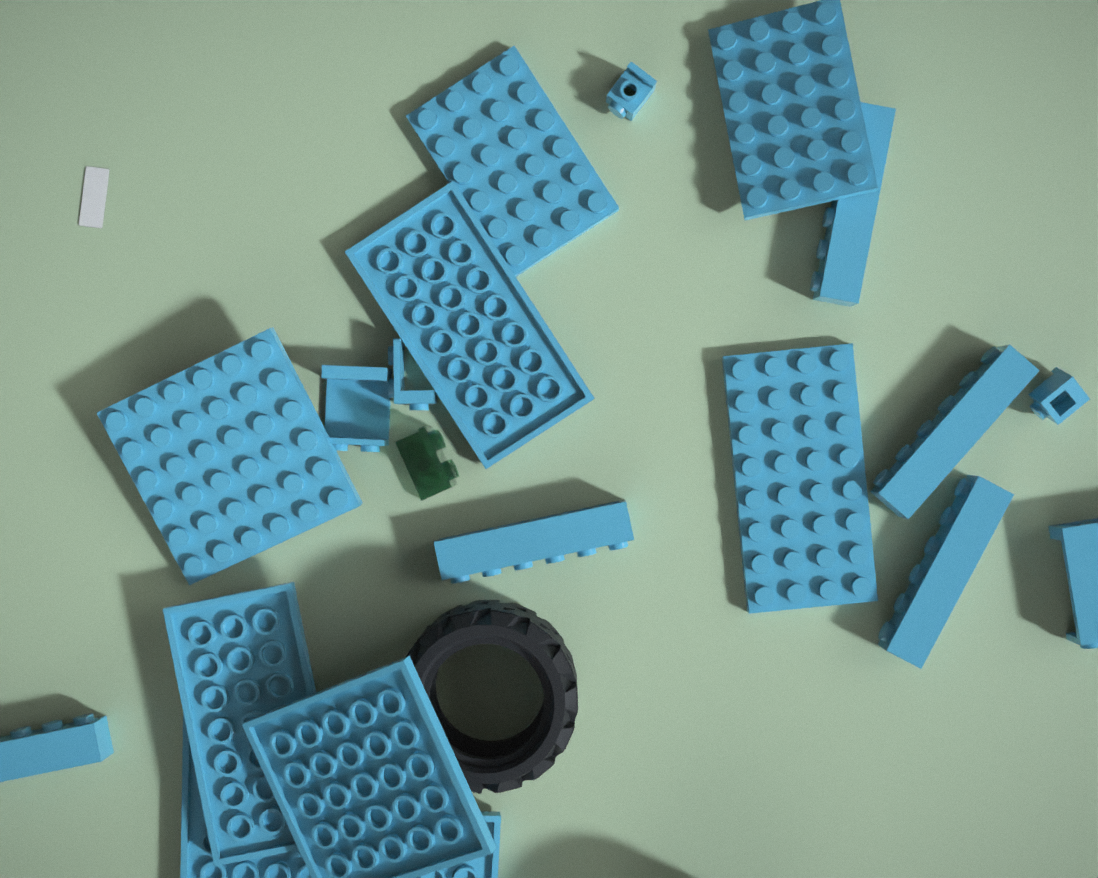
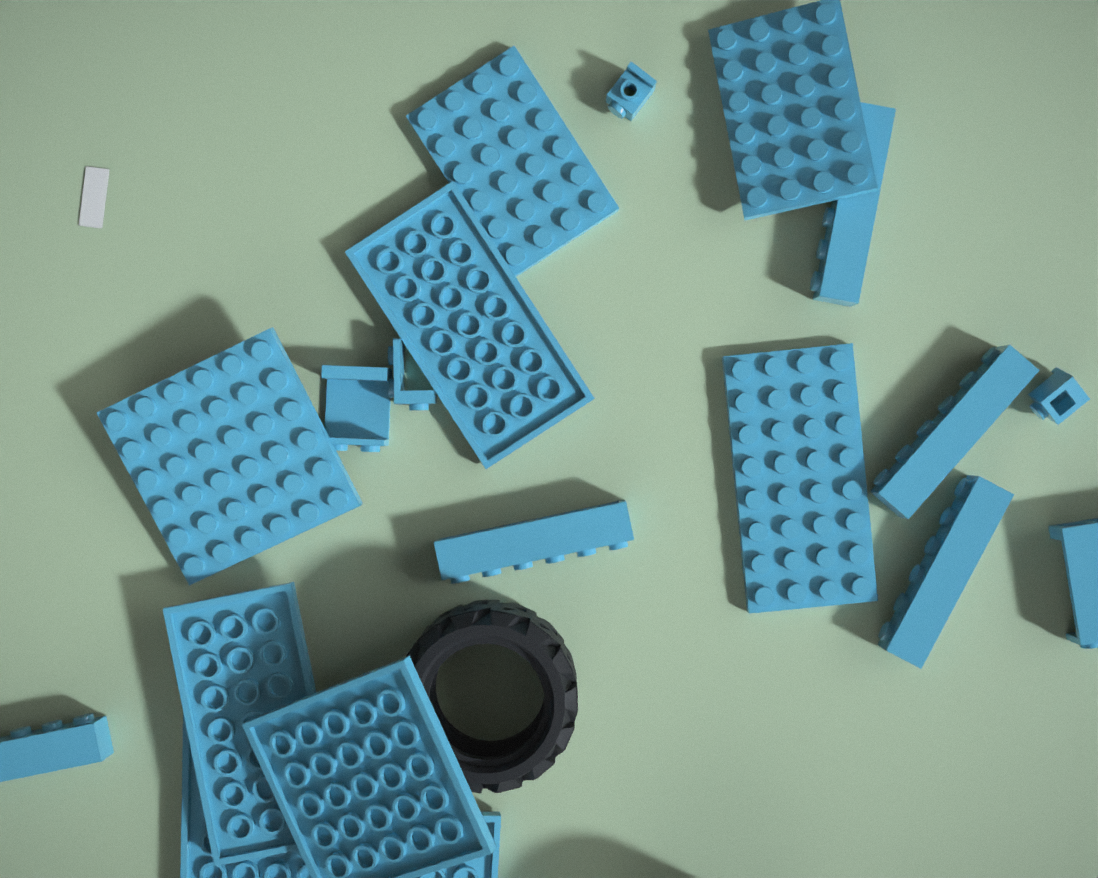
clear green bracket [395,426,460,501] -> none

